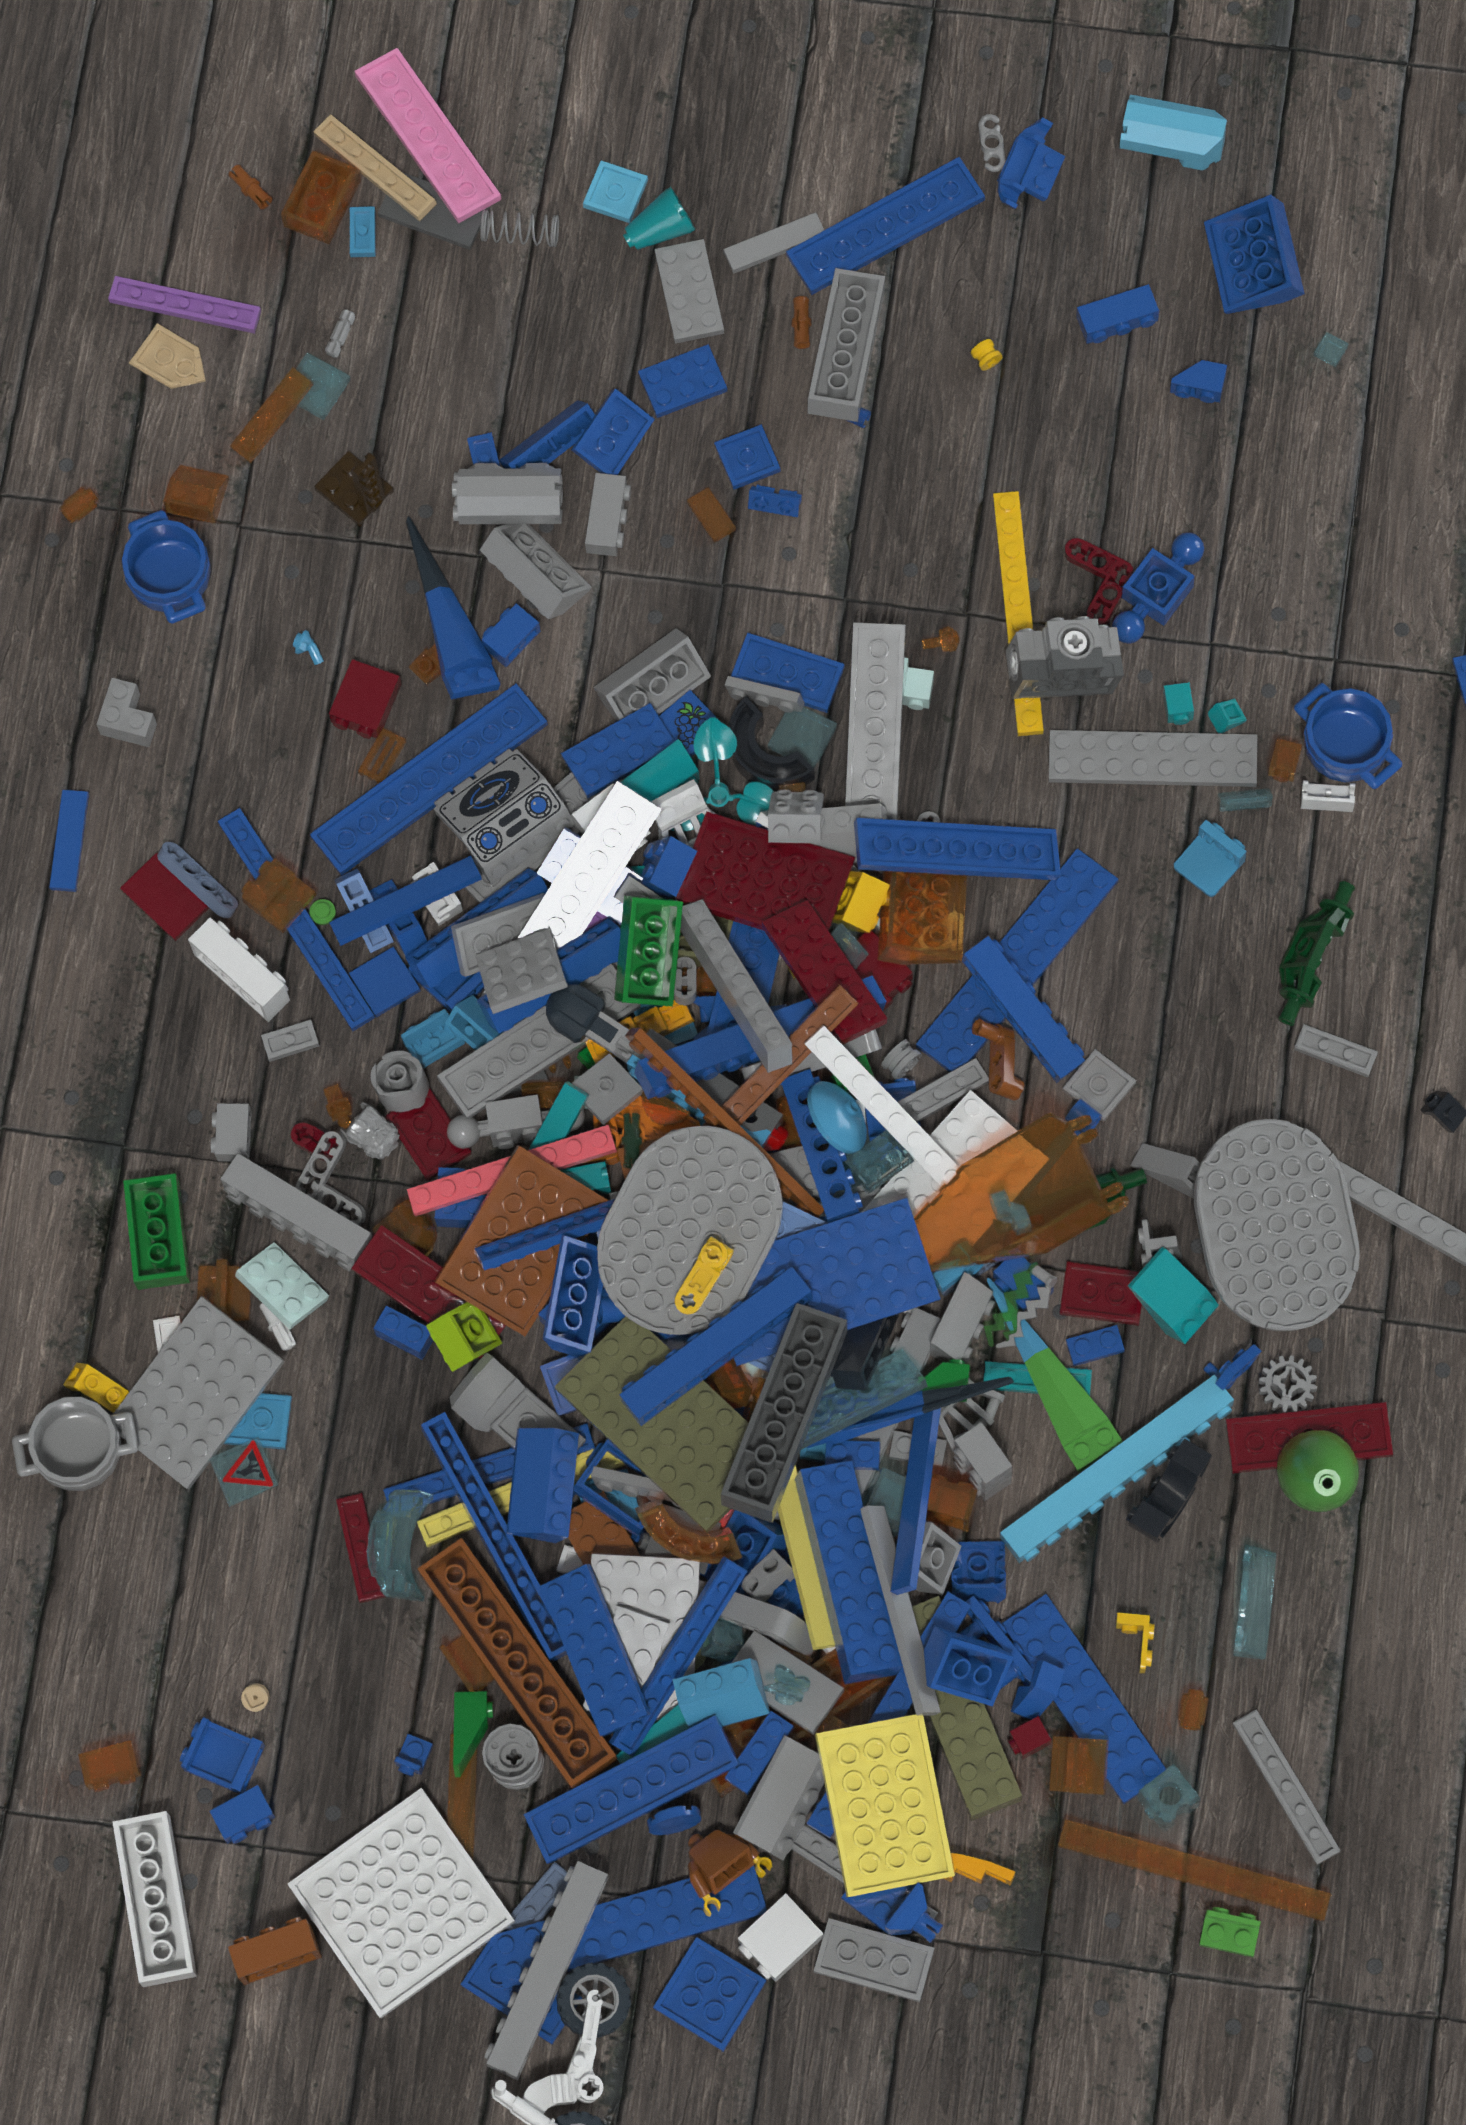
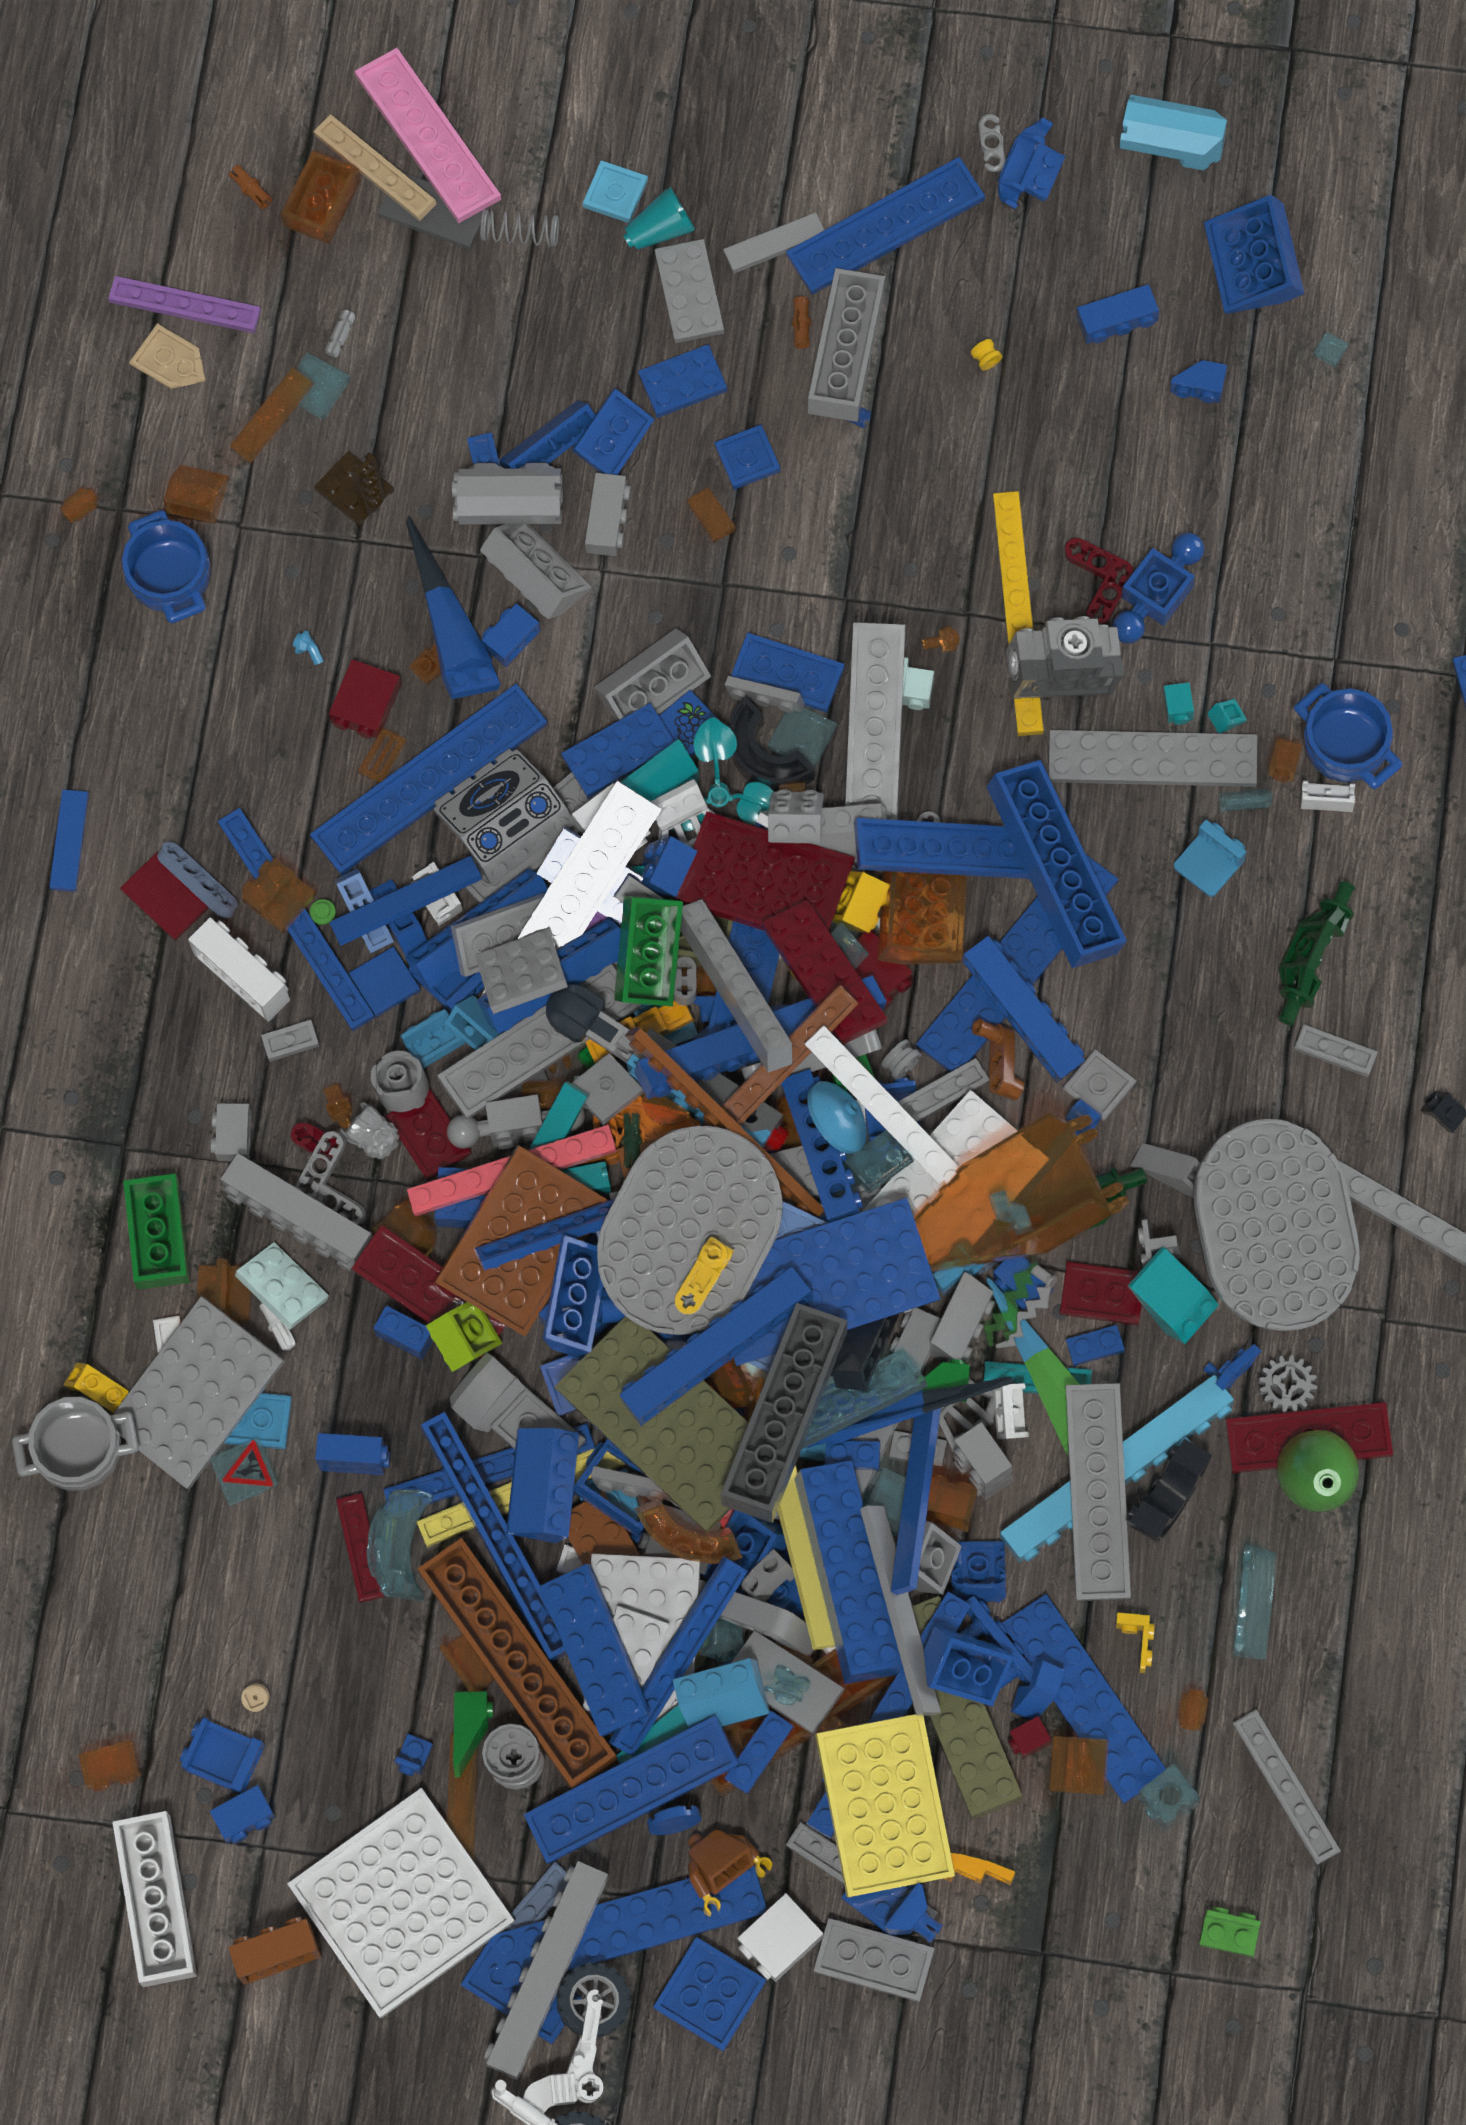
light grey brick [96,678,157,747] -> none
dark azure plate [350,206,376,257] -> none
light grey slope [733,1735,824,1860] -> none
blue hinge [748,484,802,517] -> none
clear orange plate [1058,1819,1331,1922] -> none
none -> blue brick [315,1433,391,1475]
none -> blue brick [986,760,1127,969]
none -> white hinge [993,1383,1029,1439]
none -> light grey plate [1065,1383,1131,1601]

